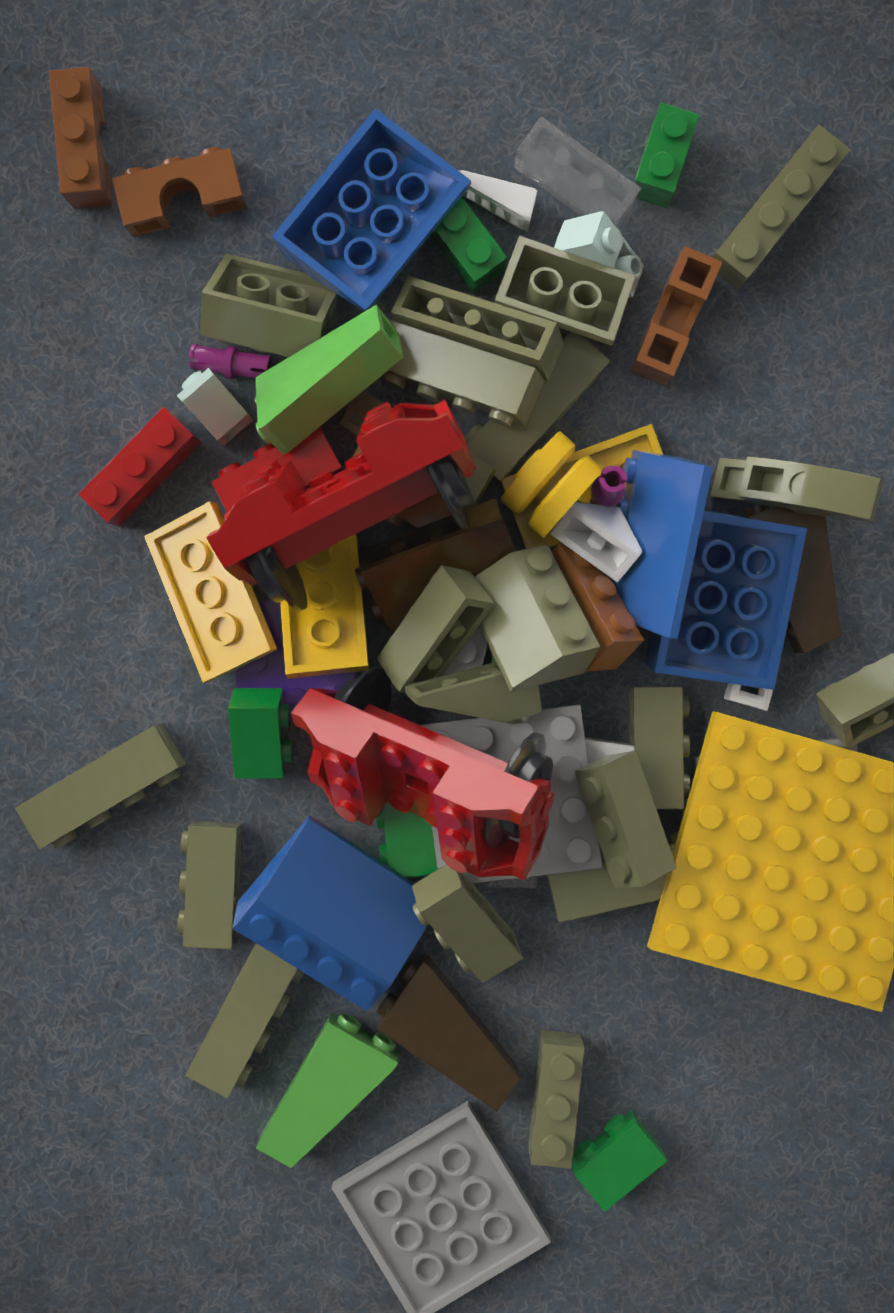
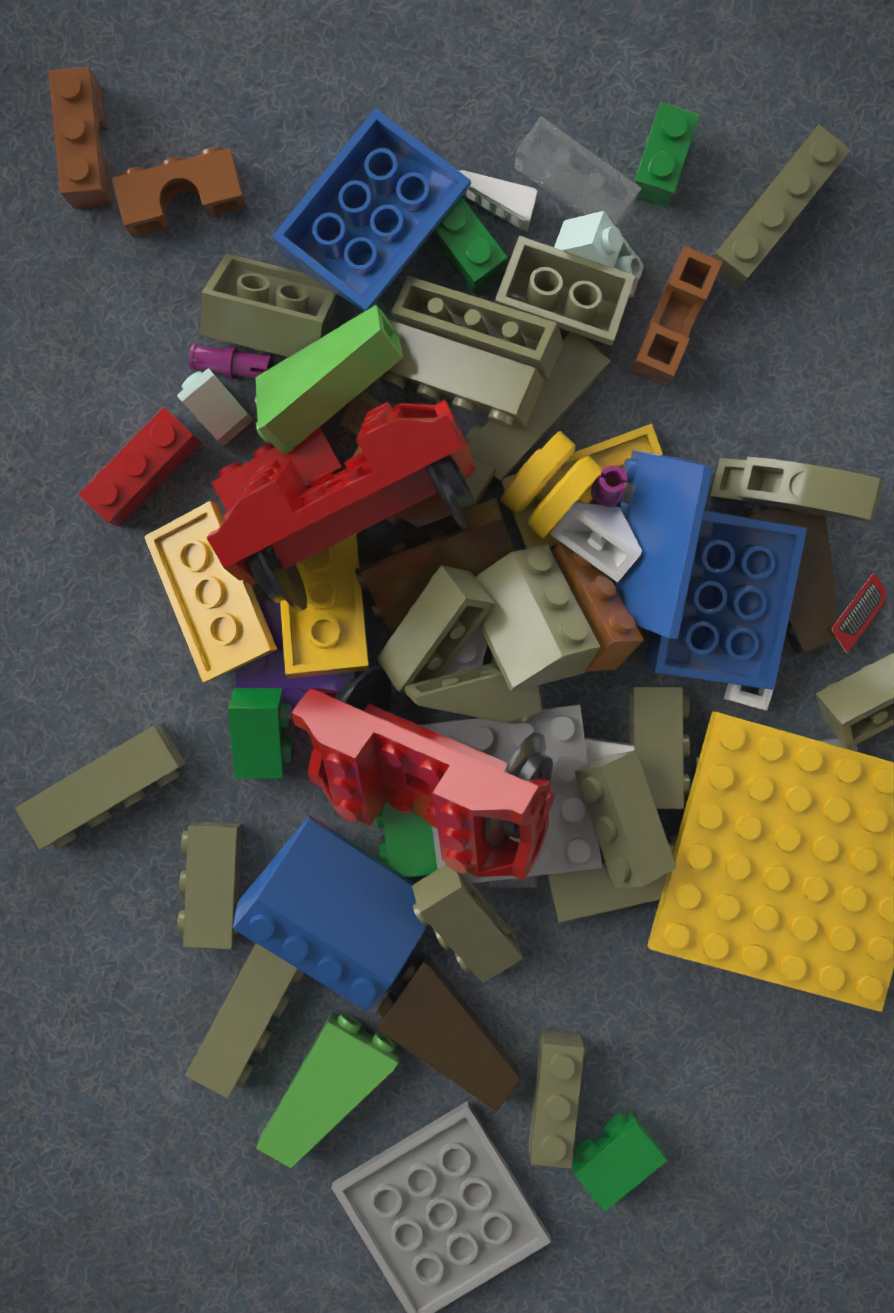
none -> sticker [832,573,886,652]

